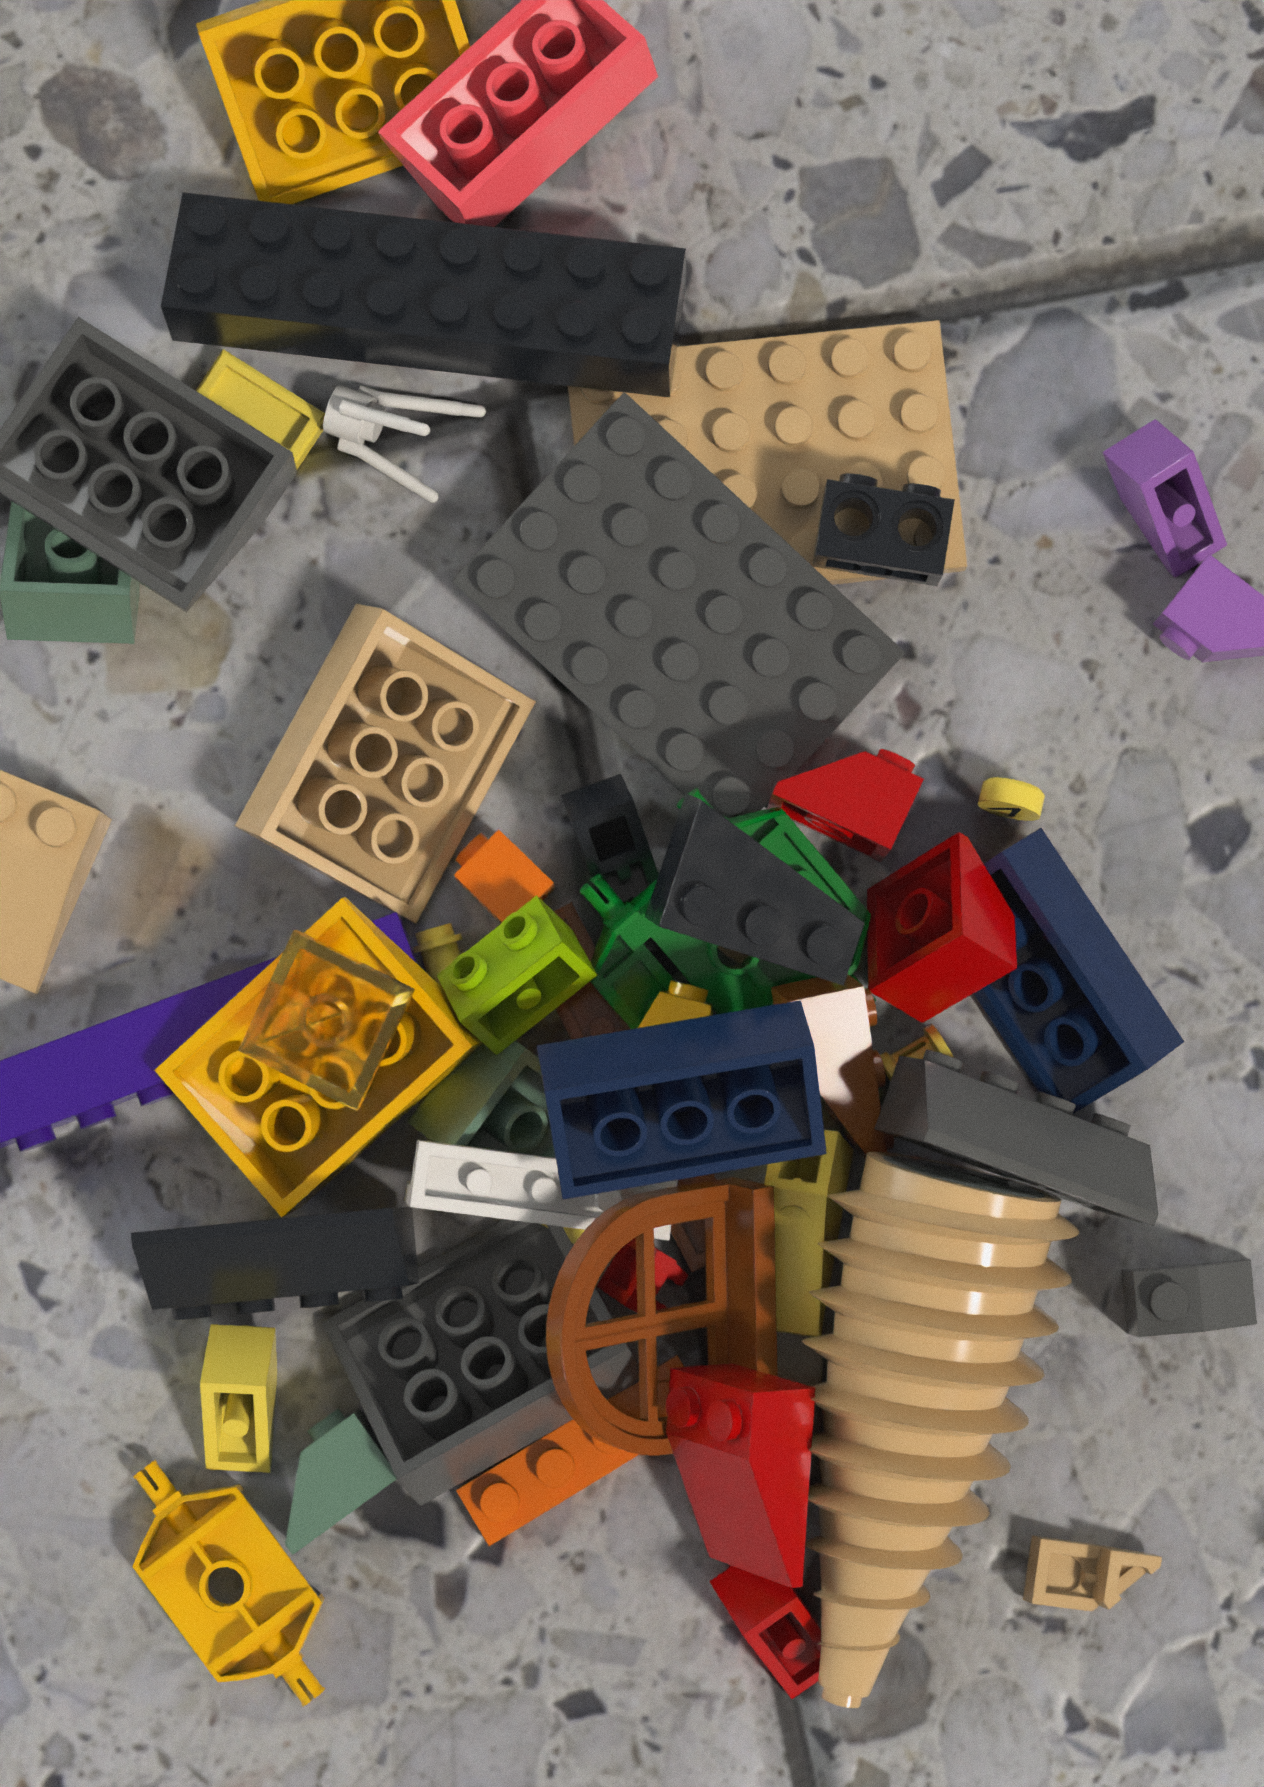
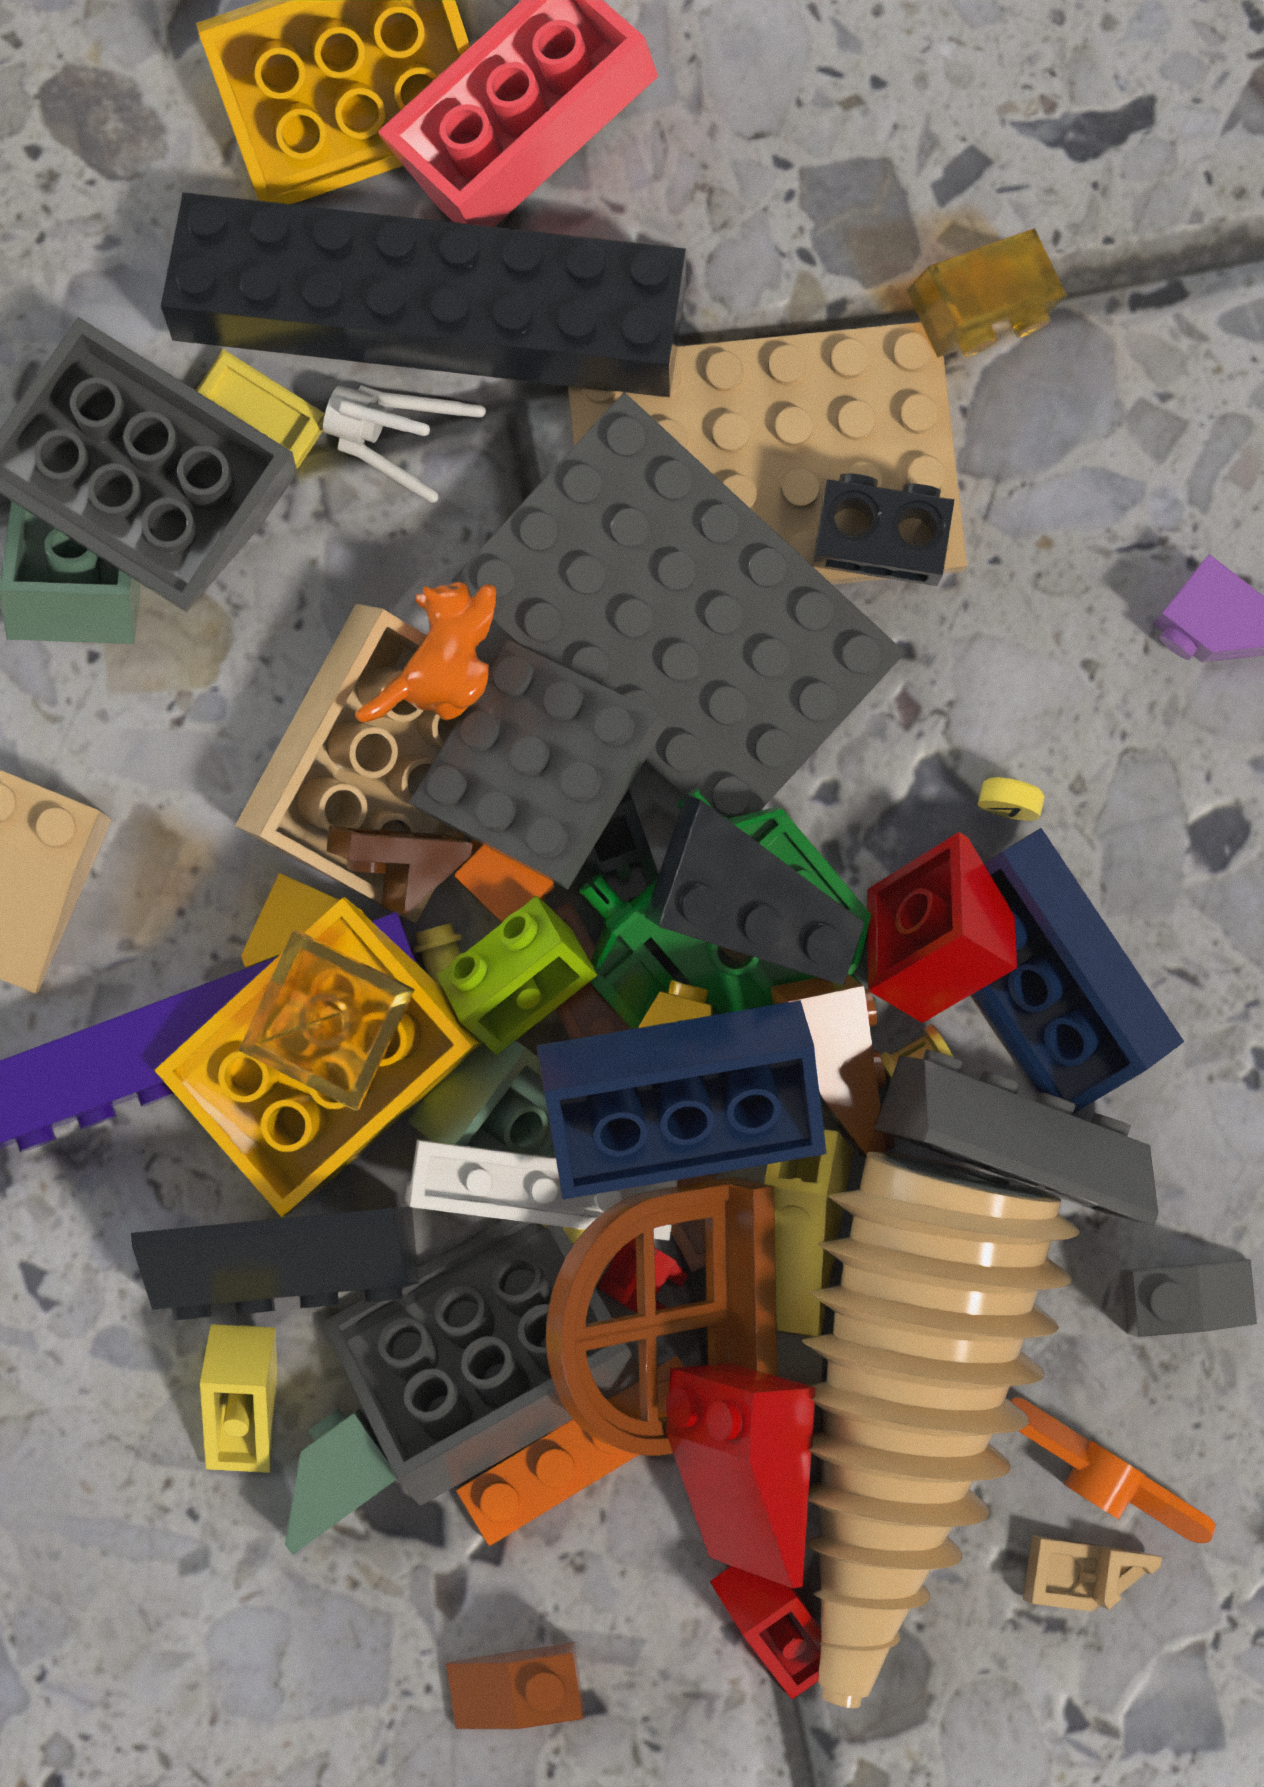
yellow plate [132,1459,325,1707] -> none
red slope [767,749,924,862] -> none
medium lavender slope [1102,419,1227,578] -> none
none -> yellow slope [241,873,368,968]
none -> reddish brown slope [326,826,472,915]
none -> orange animal [355,582,496,722]
none -> dark grey plate [409,640,668,889]
none -> dark orange slope [446,1642,584,1729]
none -> clear yellow brick [906,228,1067,358]
none -> orange piece [1011,1397,1216,1543]

